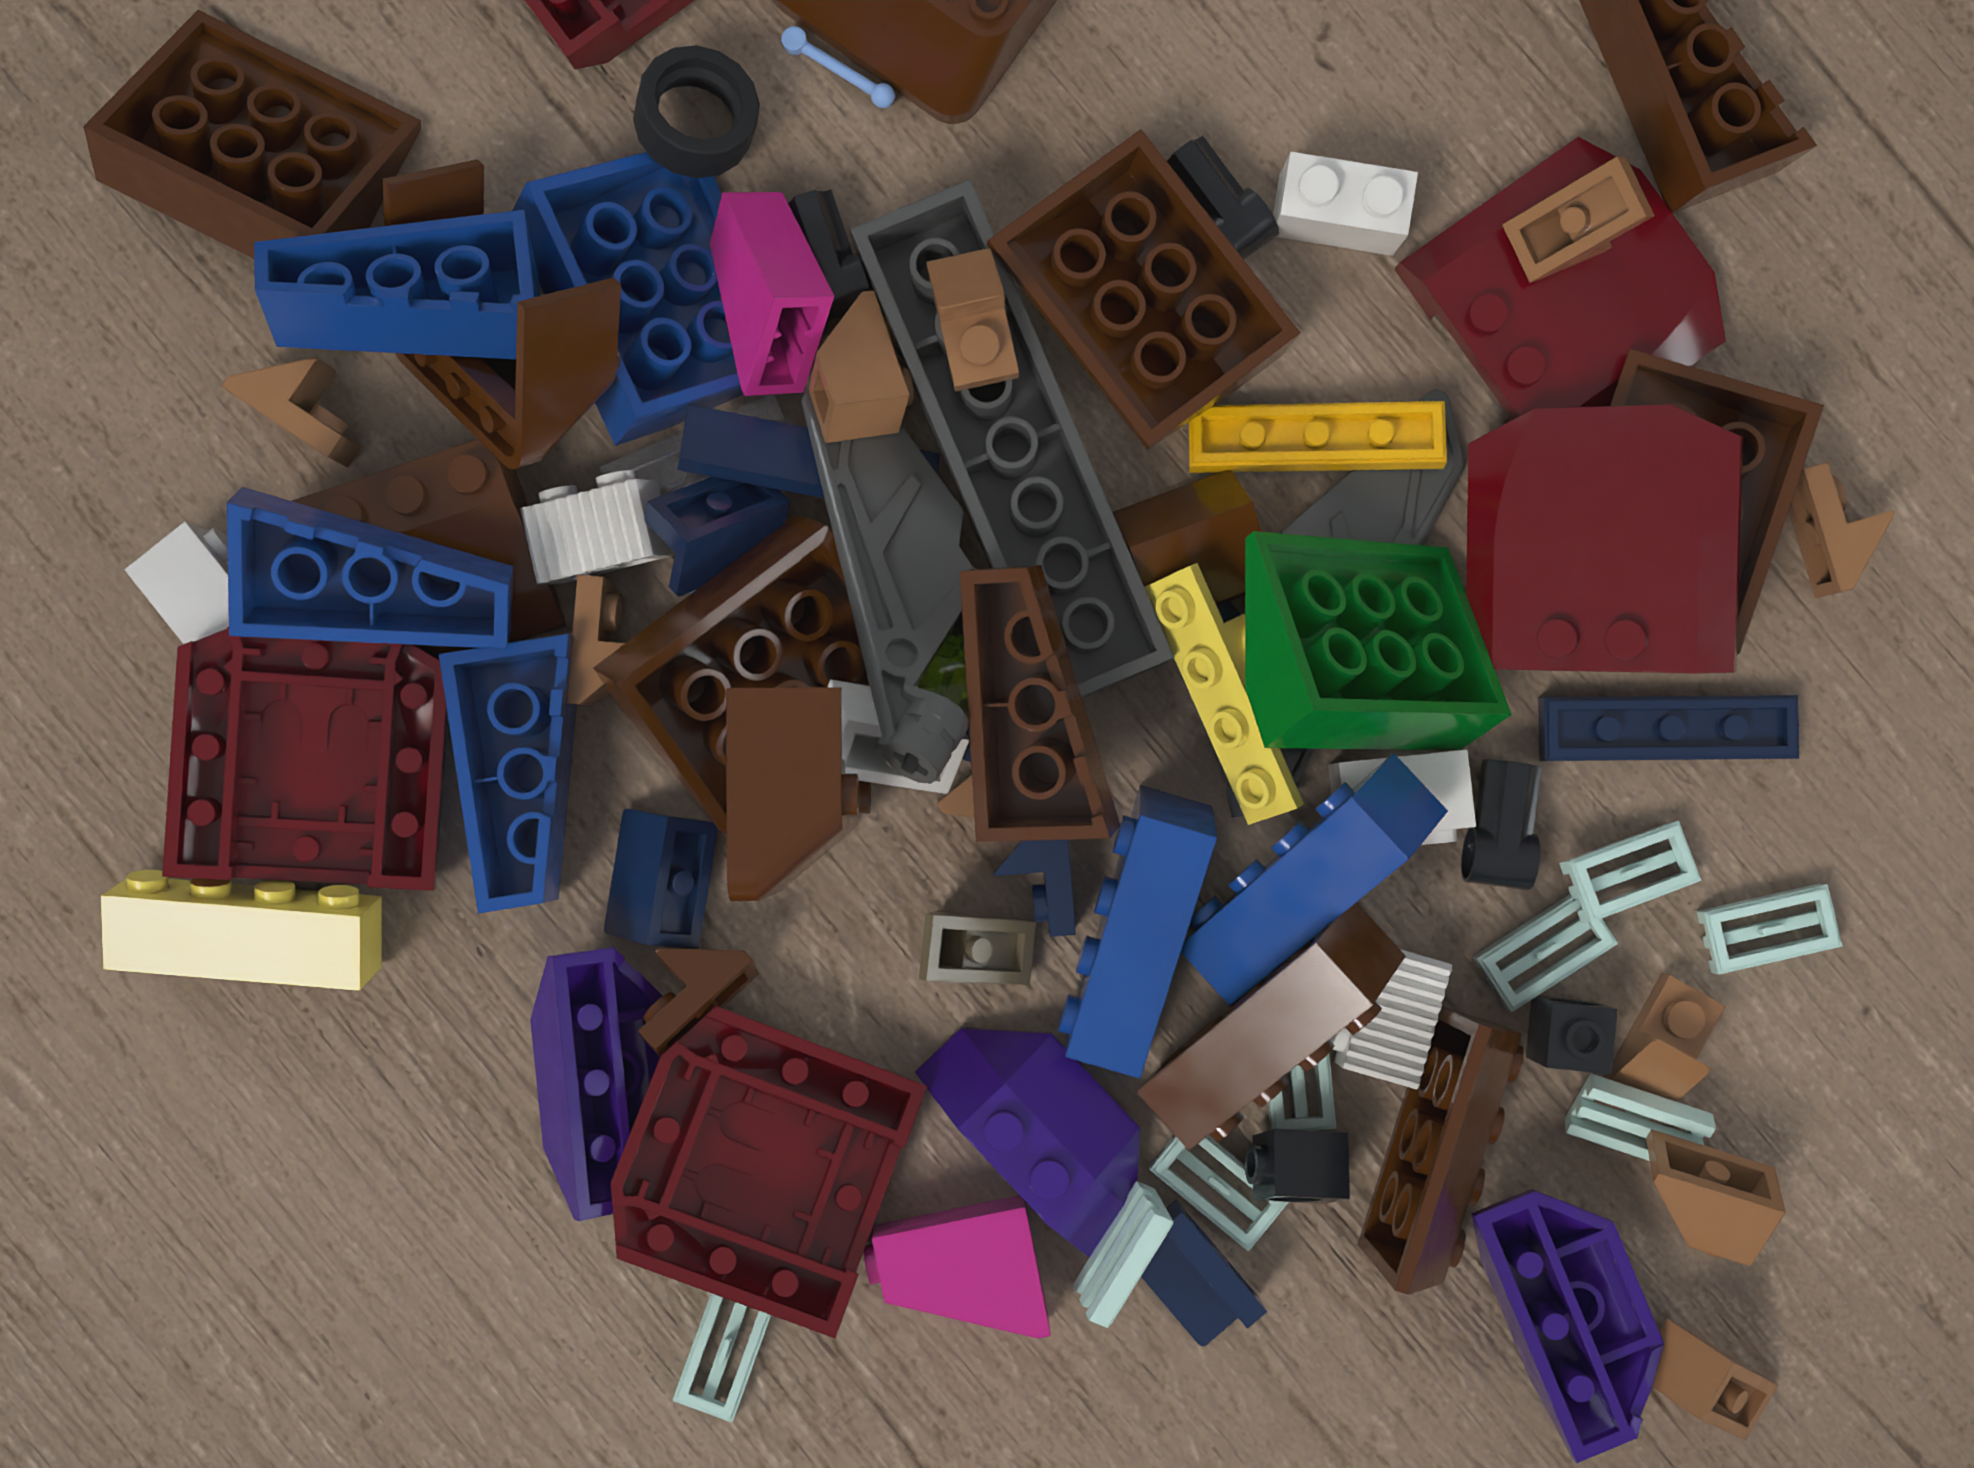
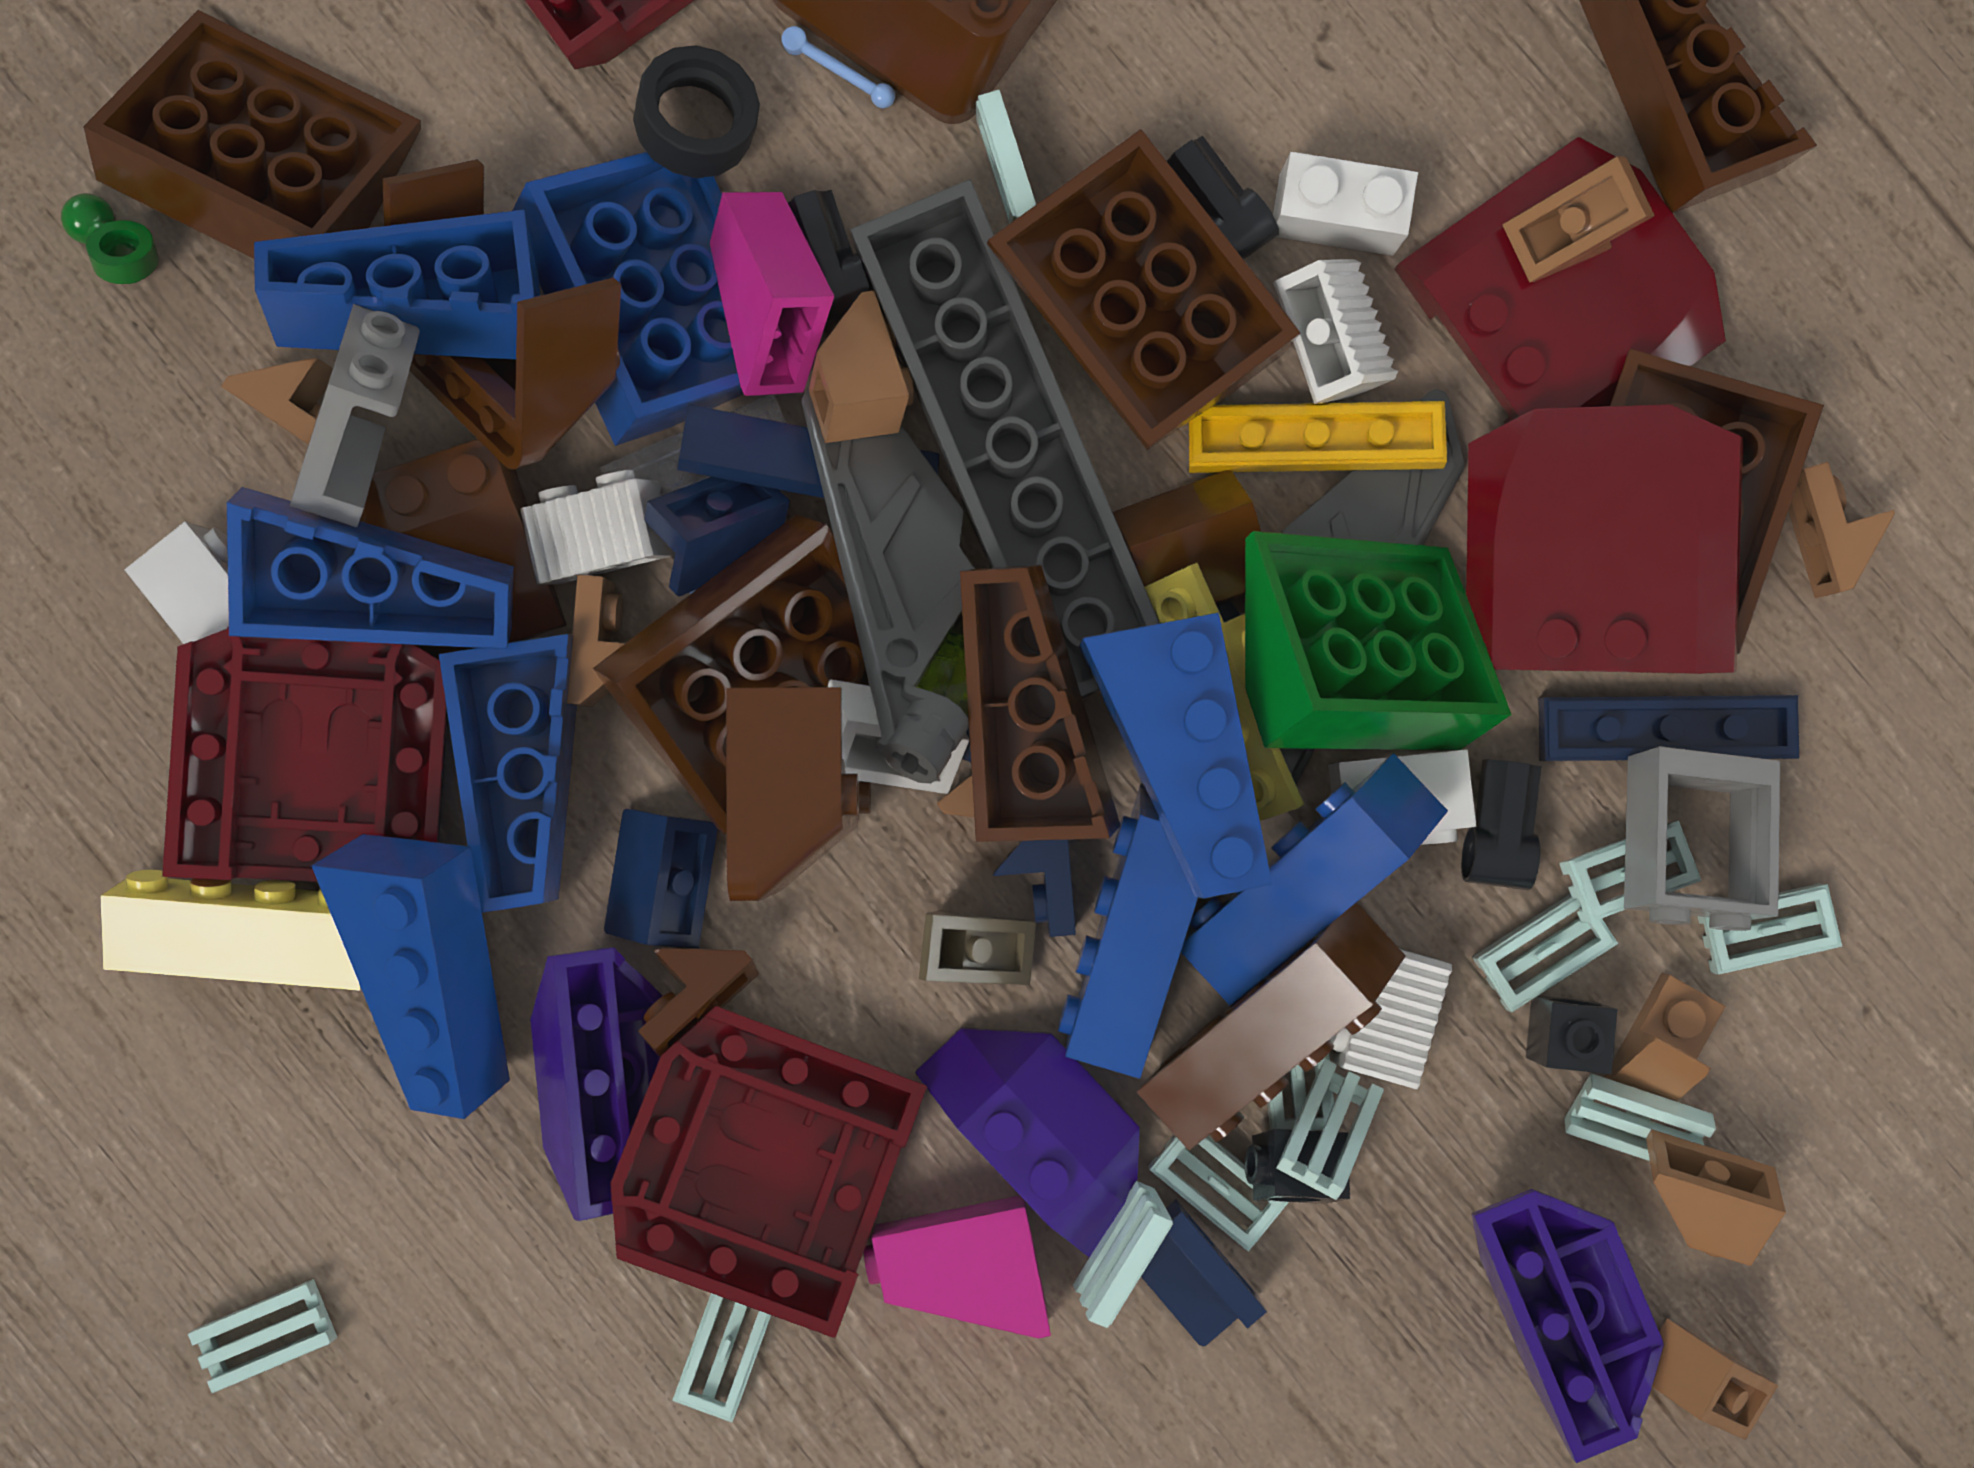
medium nougat slope [926,248,1019,392] -> none
reddish brown slope [1357,1006,1524,1295] -> none
none -> green plate [61,193,159,284]
none -> light aqua tile [188,1279,338,1393]
none -> light grey panel [290,304,420,527]
none -> blue wedge [311,834,510,1119]
none -> light aqua tile [976,90,1036,224]
none -> blue wedge [1079,613,1272,898]
none -> white brick [1273,259,1398,404]
none -> light aqua tile [1276,1059,1384,1200]
none -> light grey window [1624,747,1780,931]

